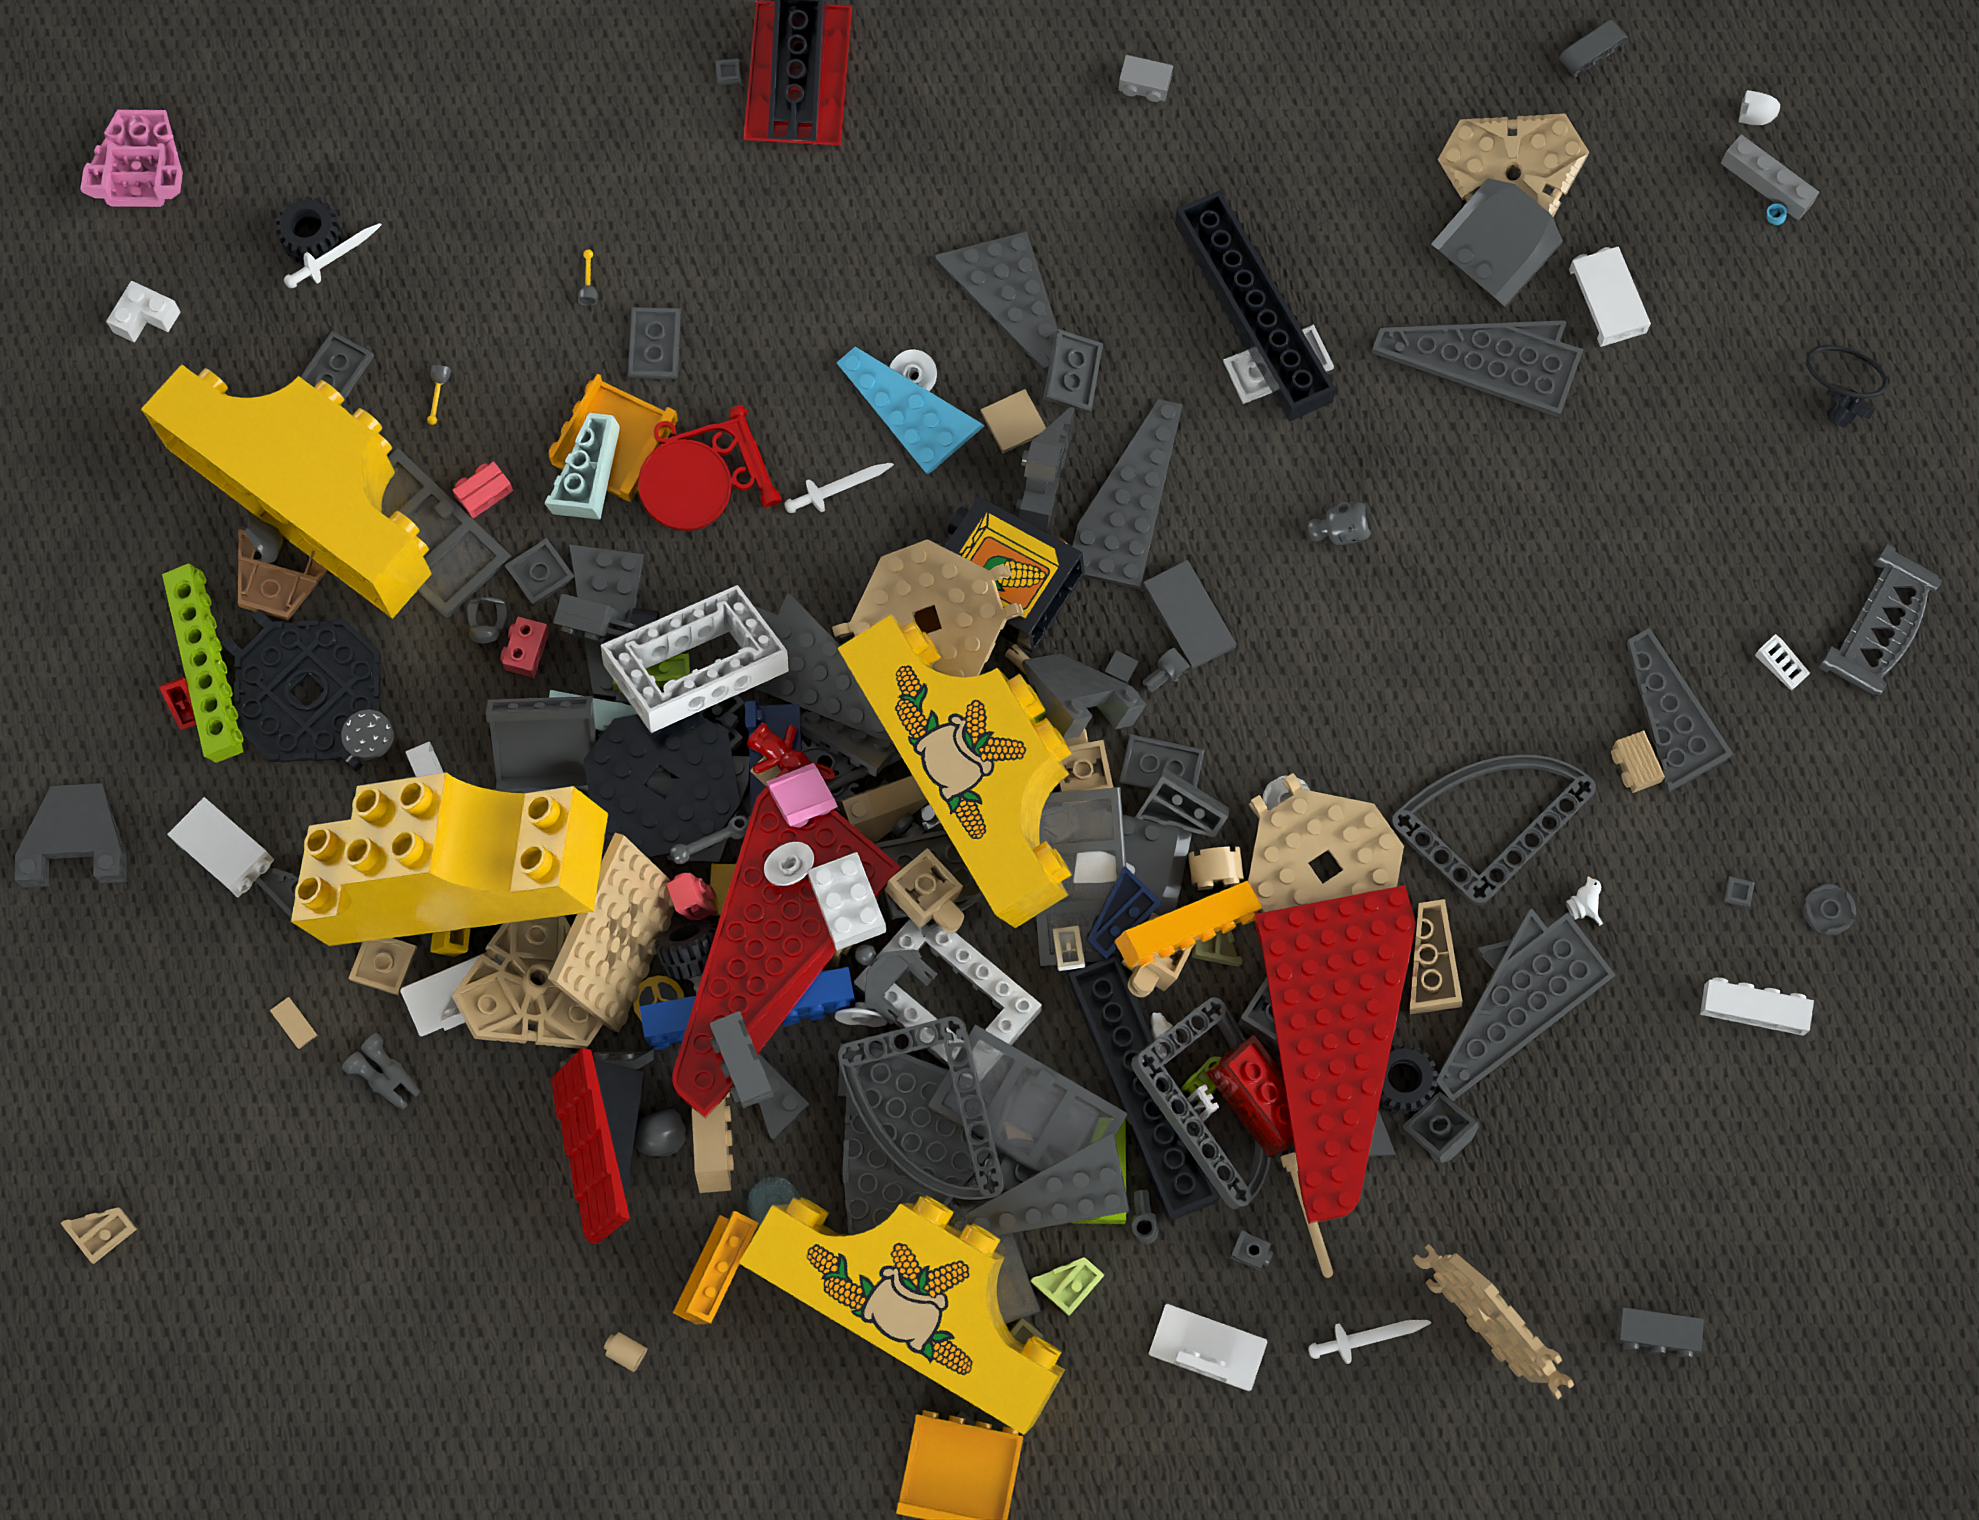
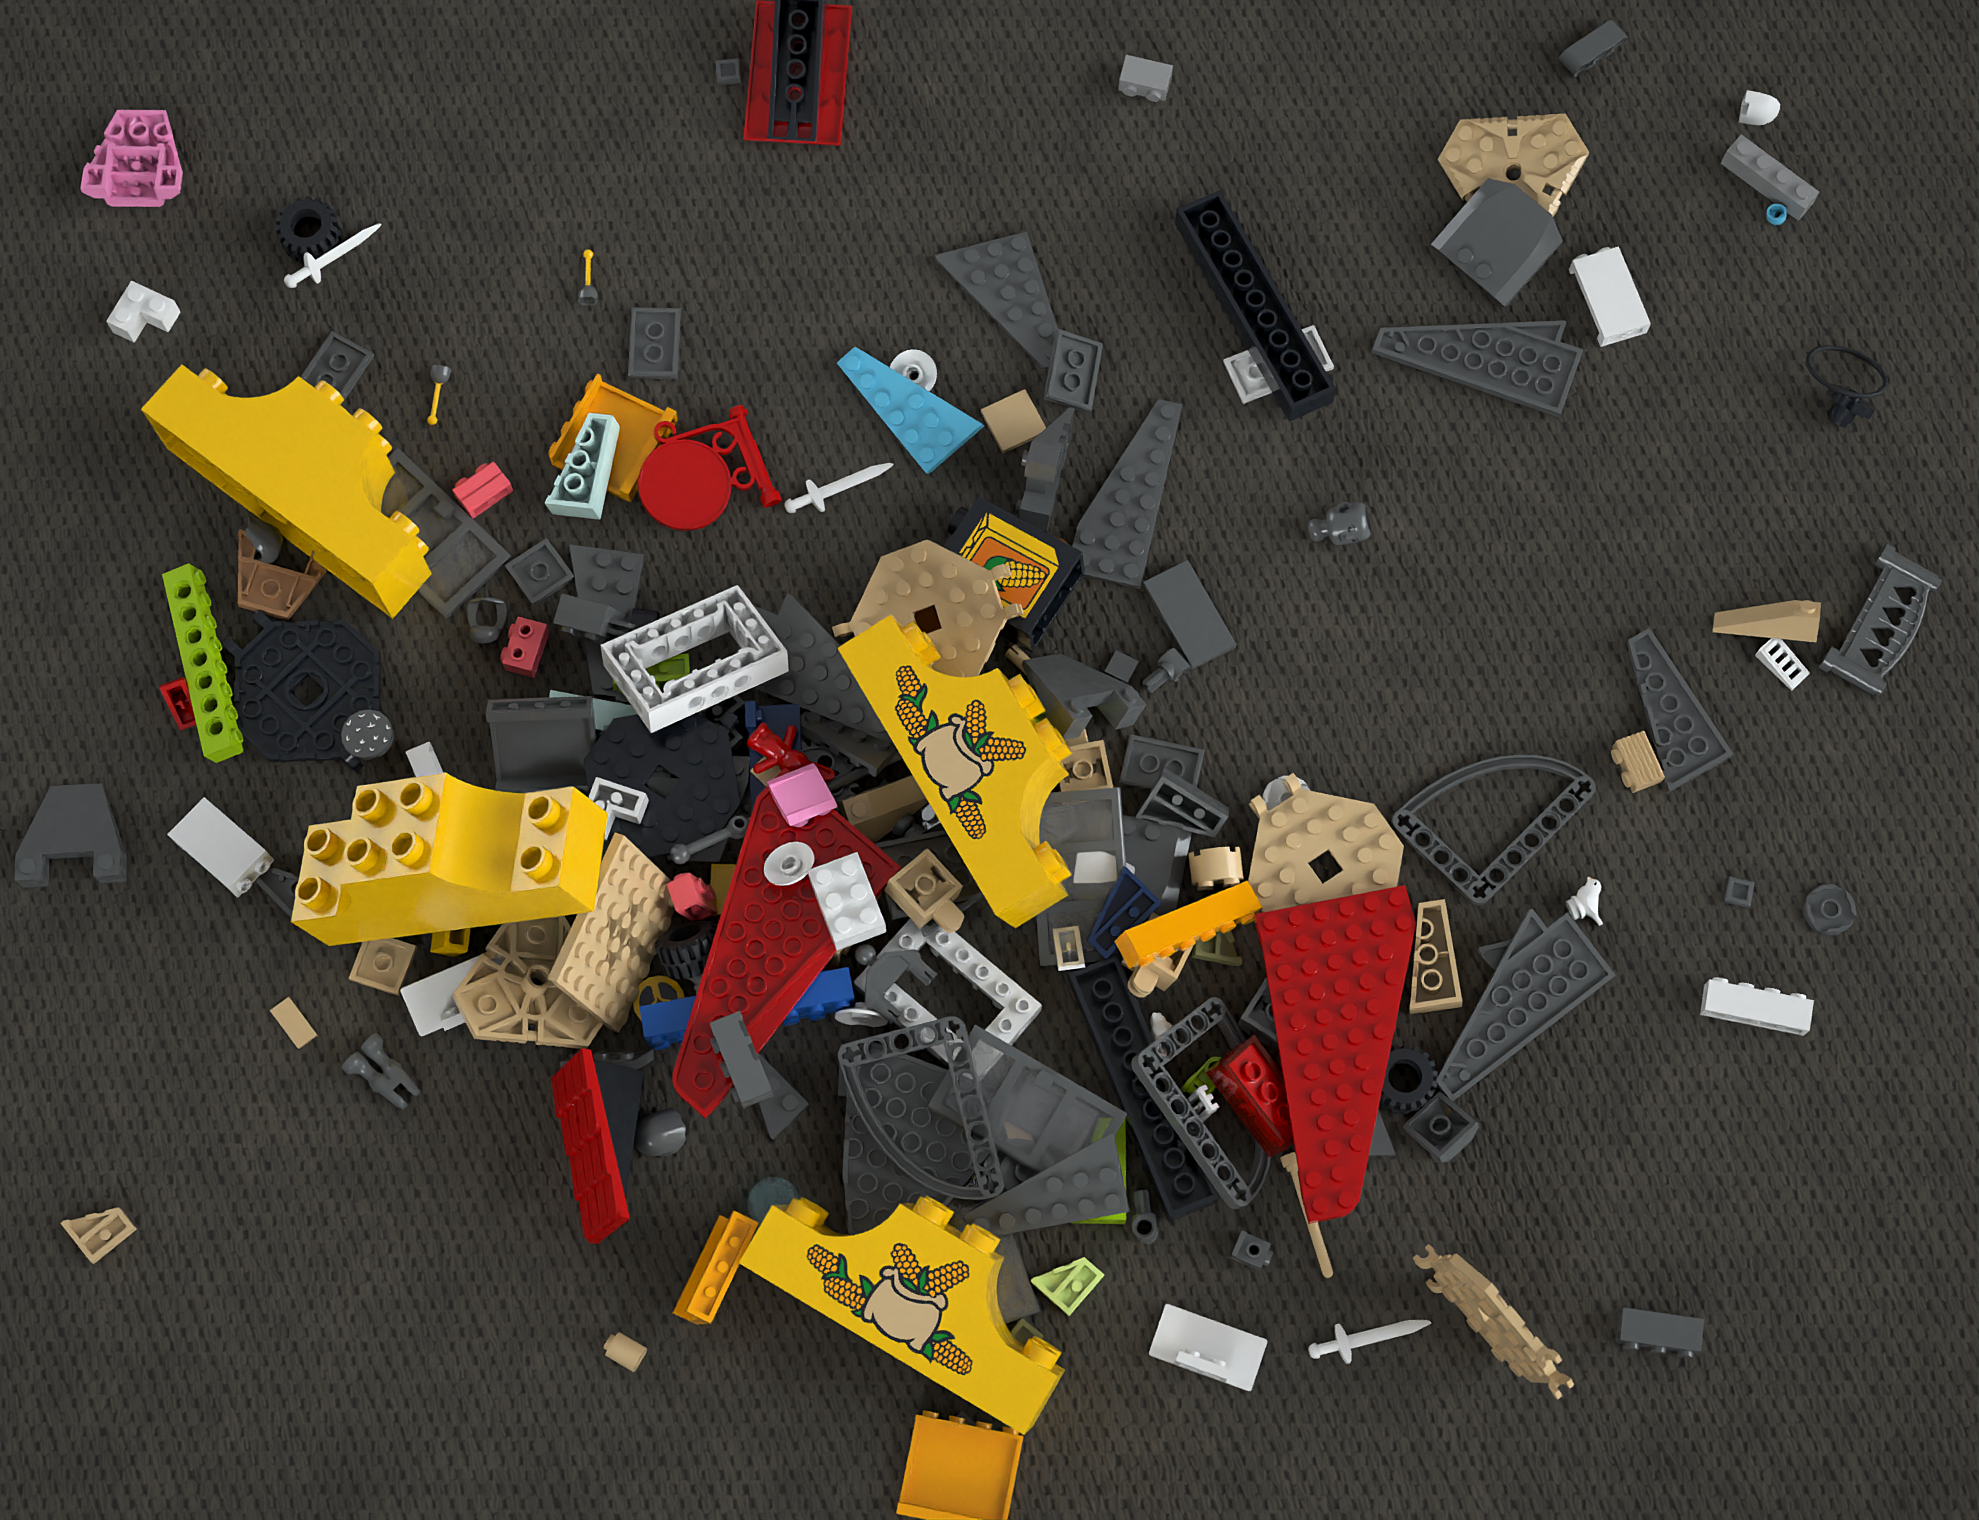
tan wedge [692,1092,734,1193] -> none
none -> white brick [588,777,649,840]
none -> tan wedge [1713,600,1821,642]

